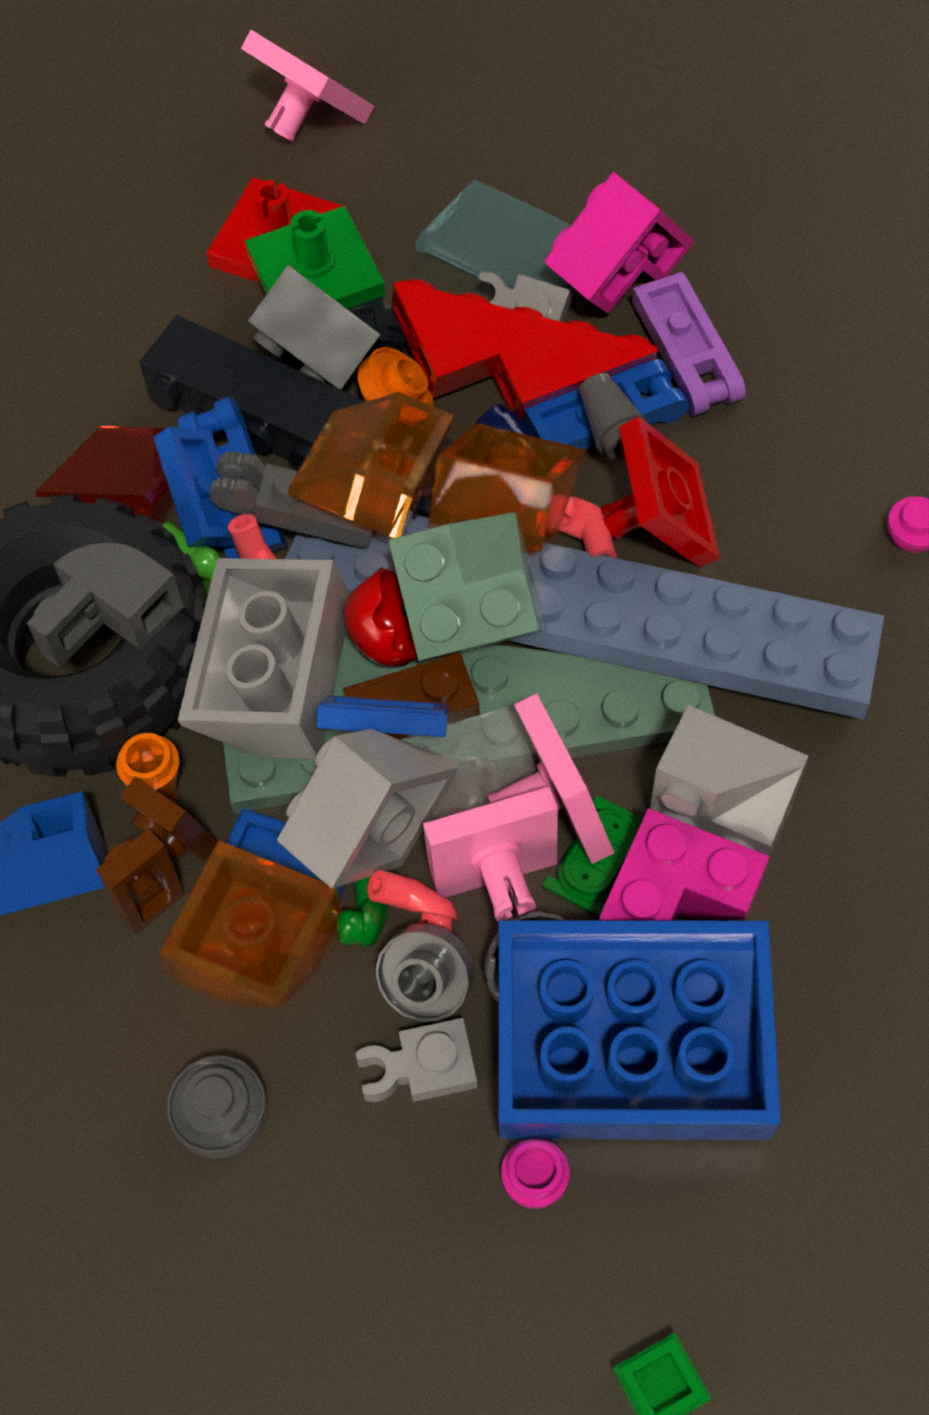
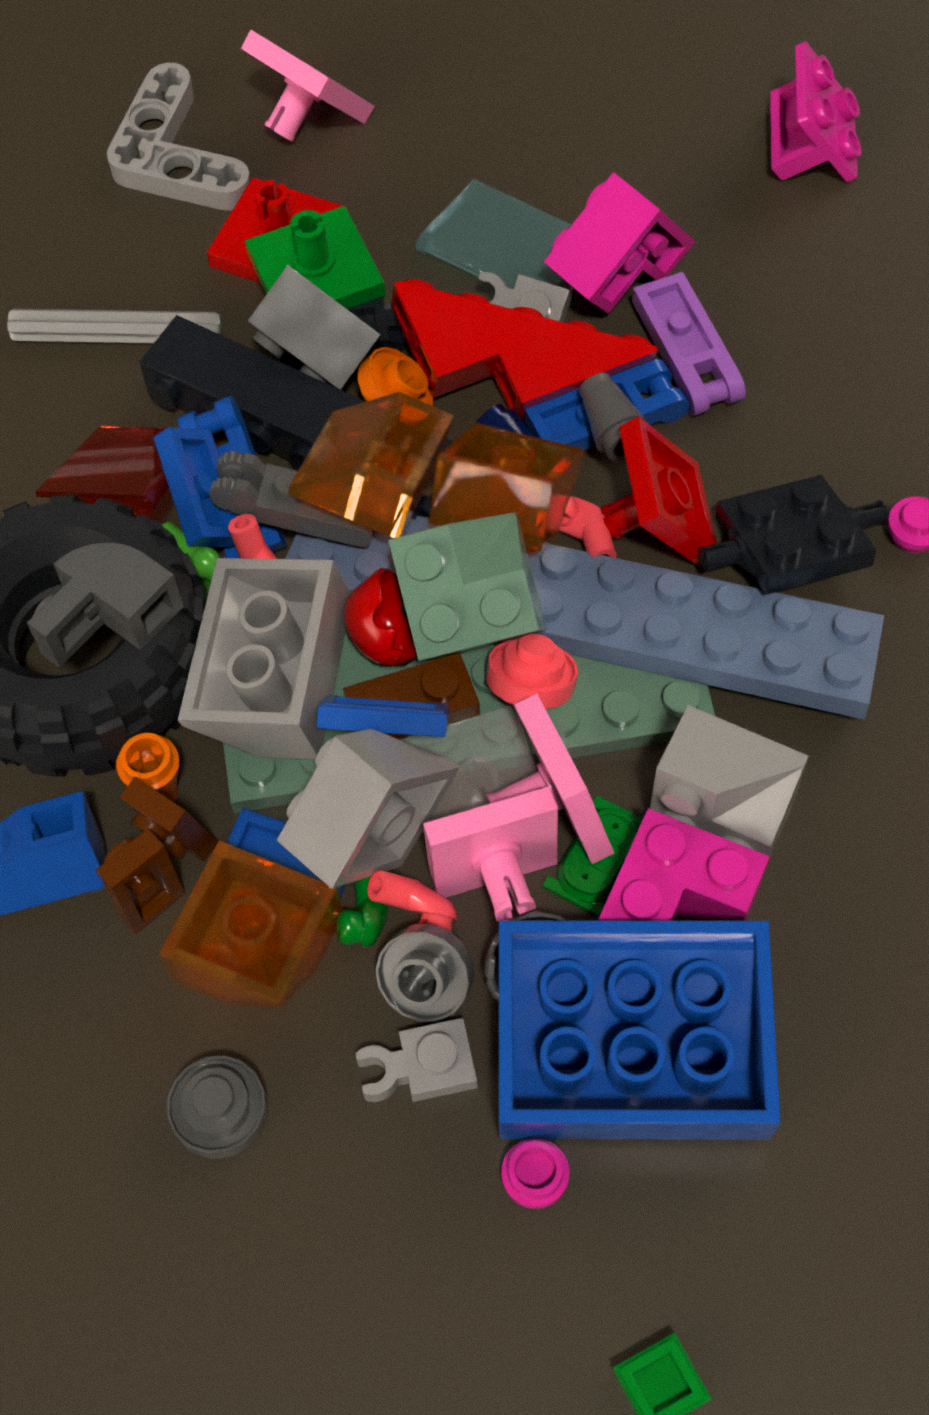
none -> light grey axle [7,309,223,344]
none -> light grey beam [106,62,251,211]
none -> coral plate [486,634,578,709]
none -> black plate [698,475,889,594]
none -> dark pink bracket [770,41,861,183]

